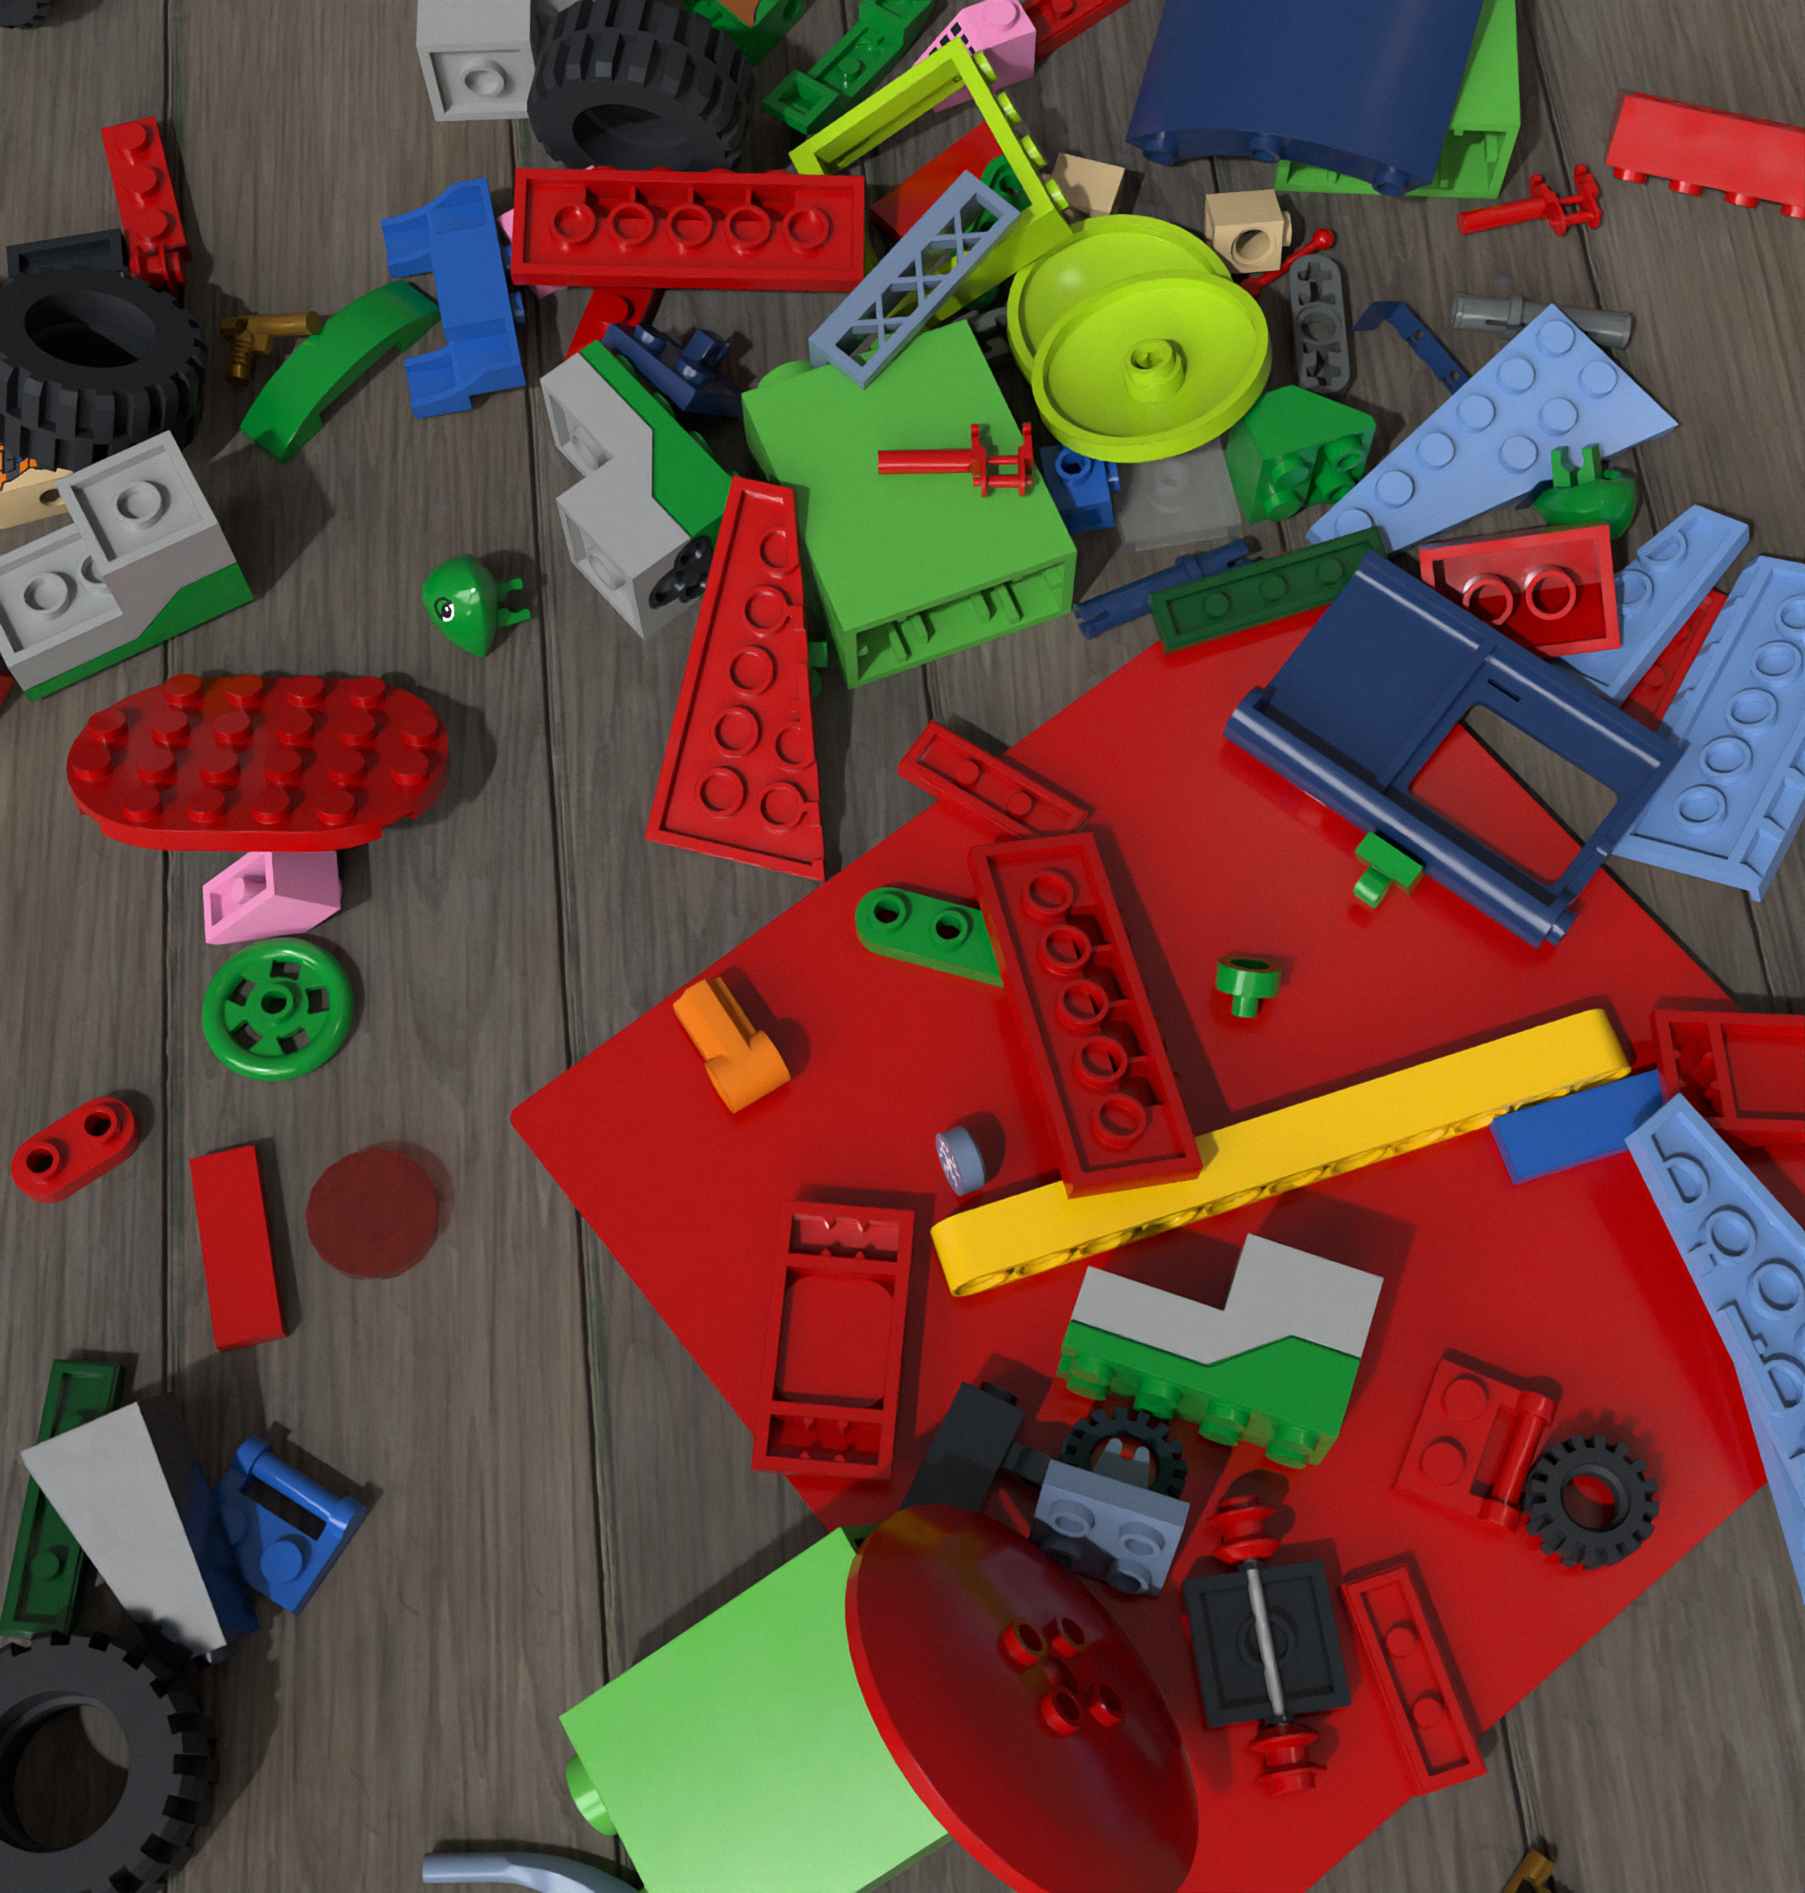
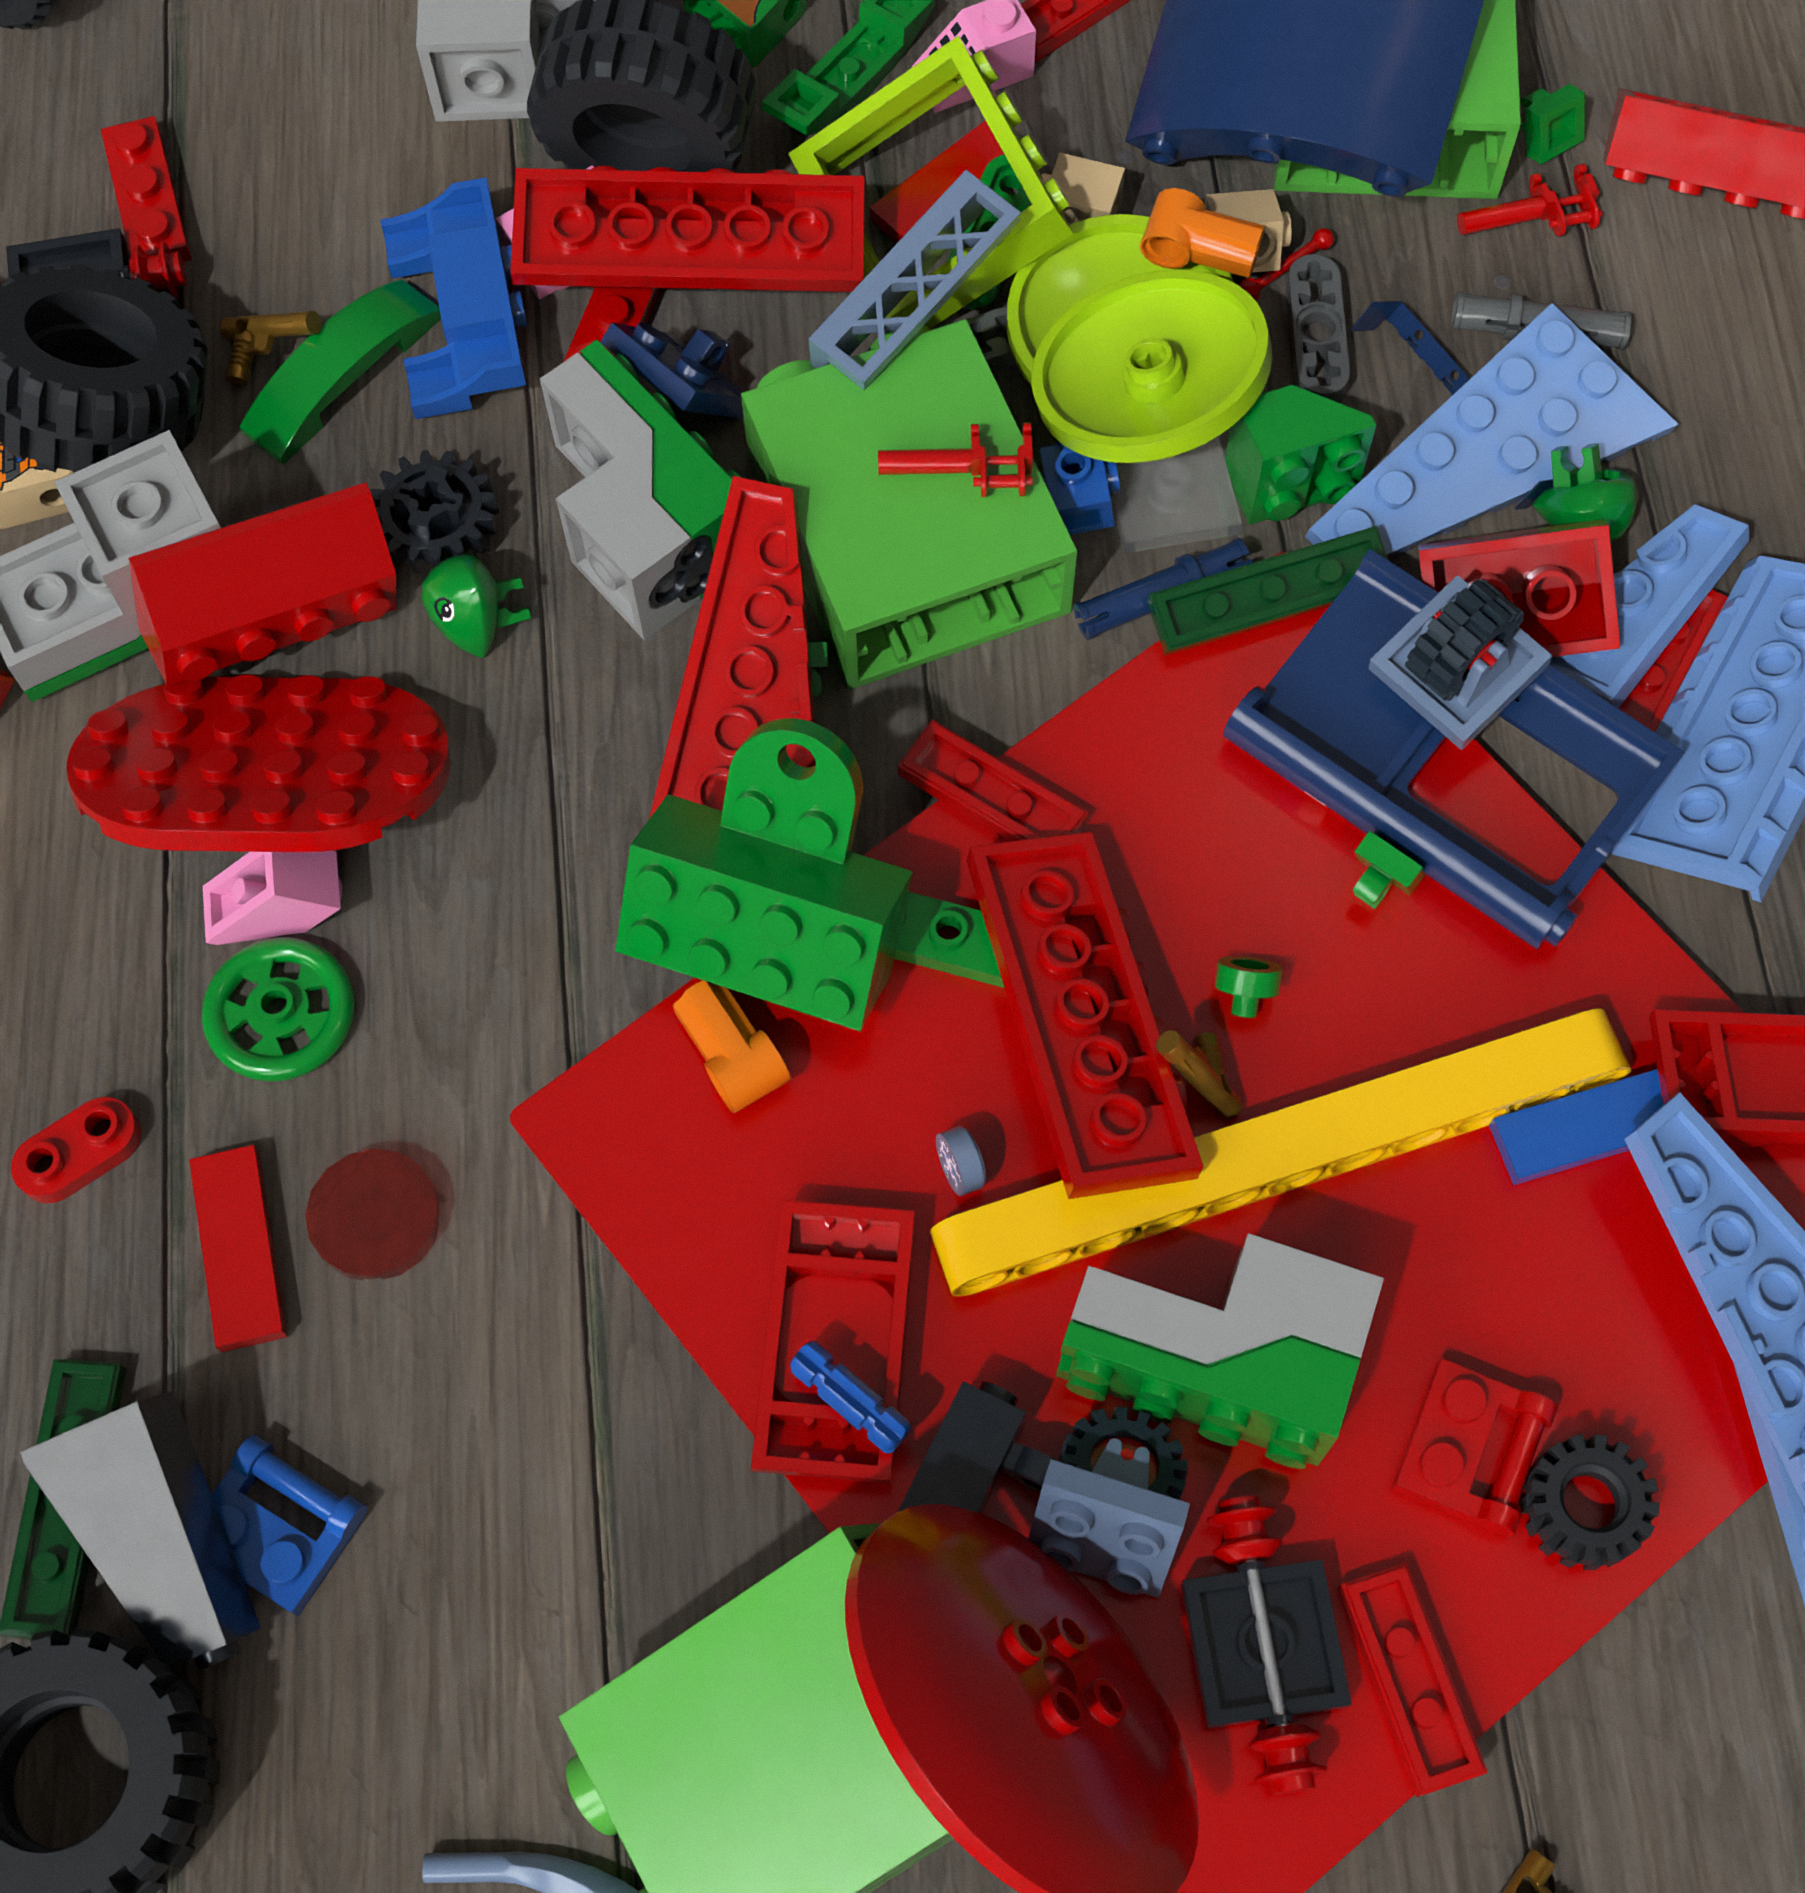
none -> red slope [128,482,396,687]
none -> black gear [370,450,499,574]
none -> green brick [615,718,913,1031]
none -> blue axle [790,1340,911,1454]
none -> orange piece [1140,188,1265,278]
none -> pearl gold hose [1156,1030,1243,1119]
none -> plate [1368,575,1552,750]
none -> green tile [1521,83,1585,165]

